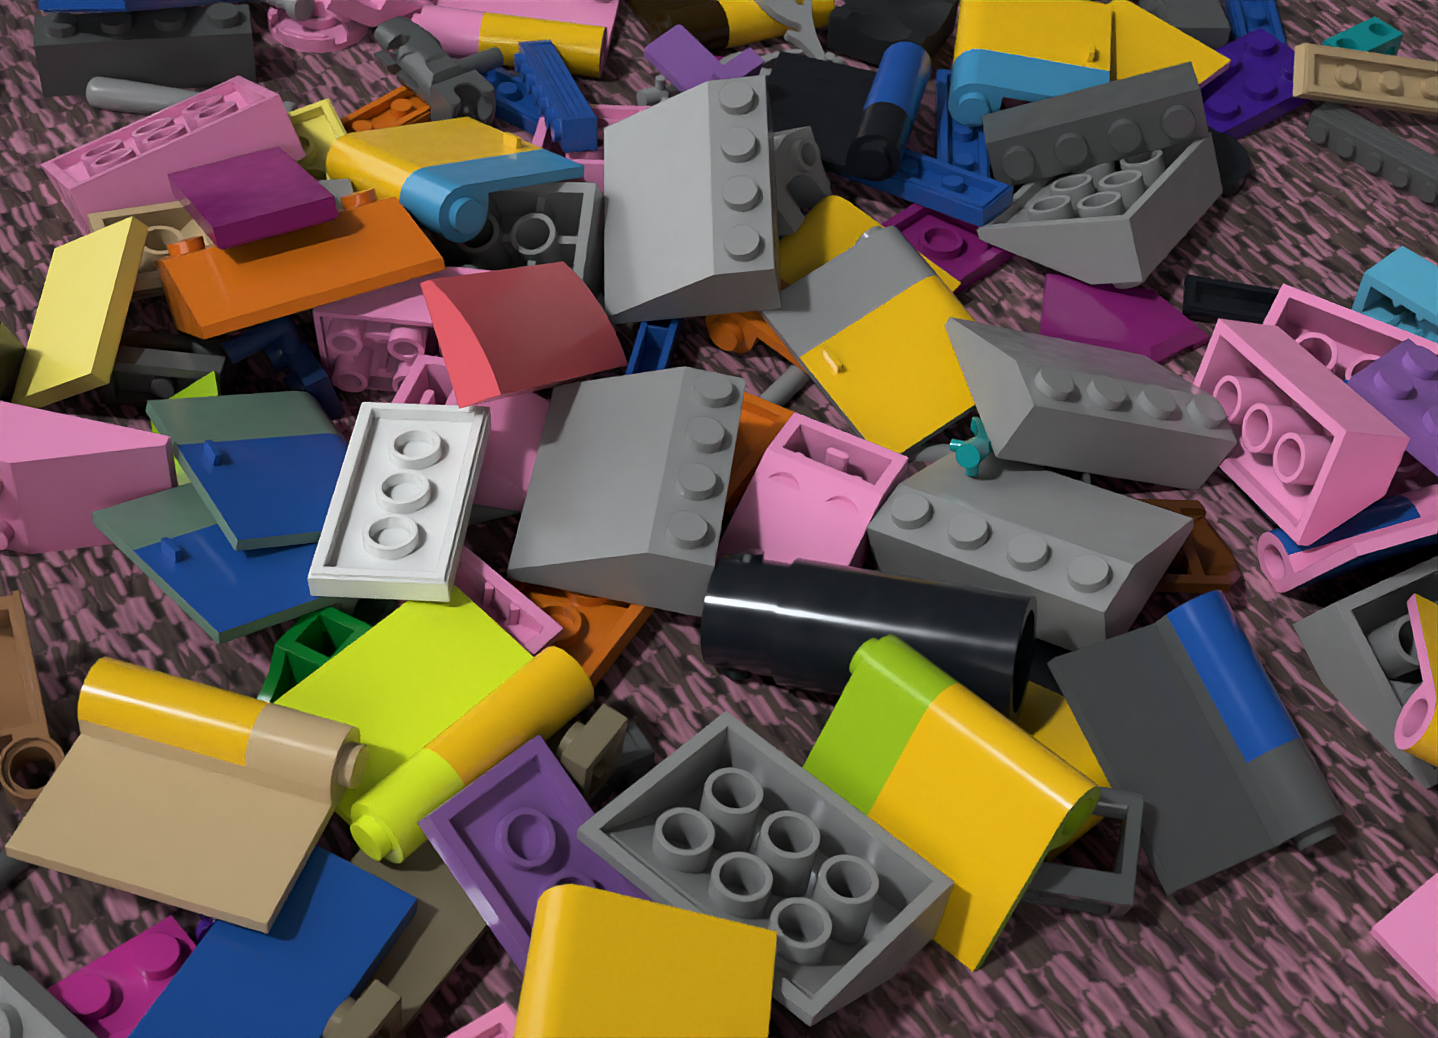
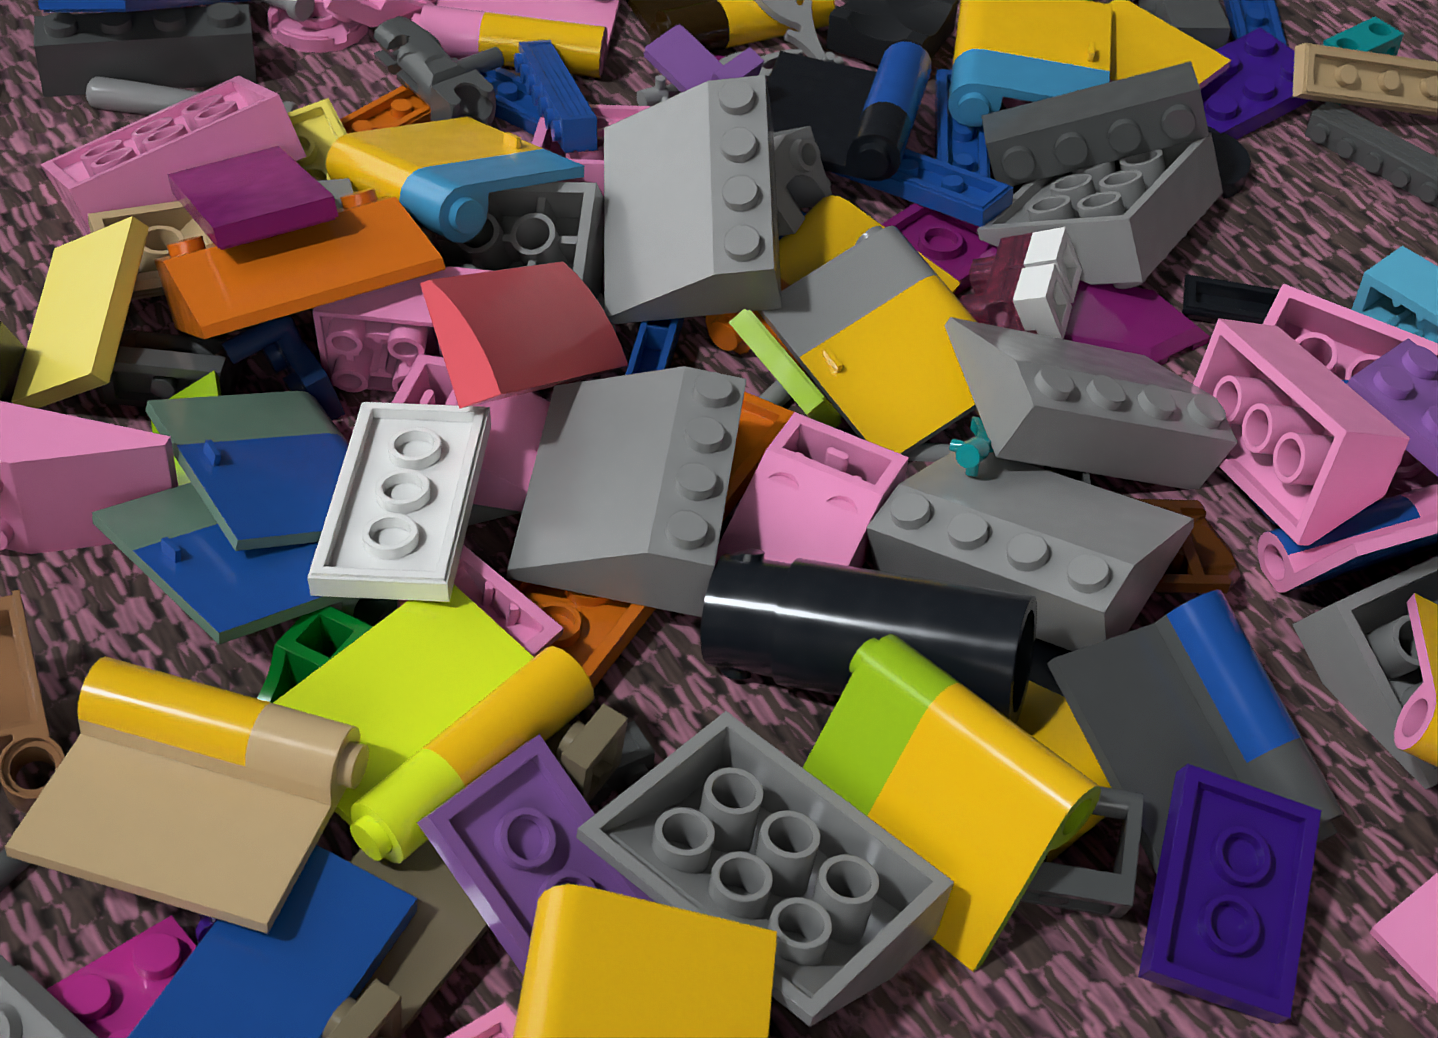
none -> lime tile [728,309,842,428]
none -> hips [960,227,1082,339]
none -> dark purple plate [1138,764,1322,1024]

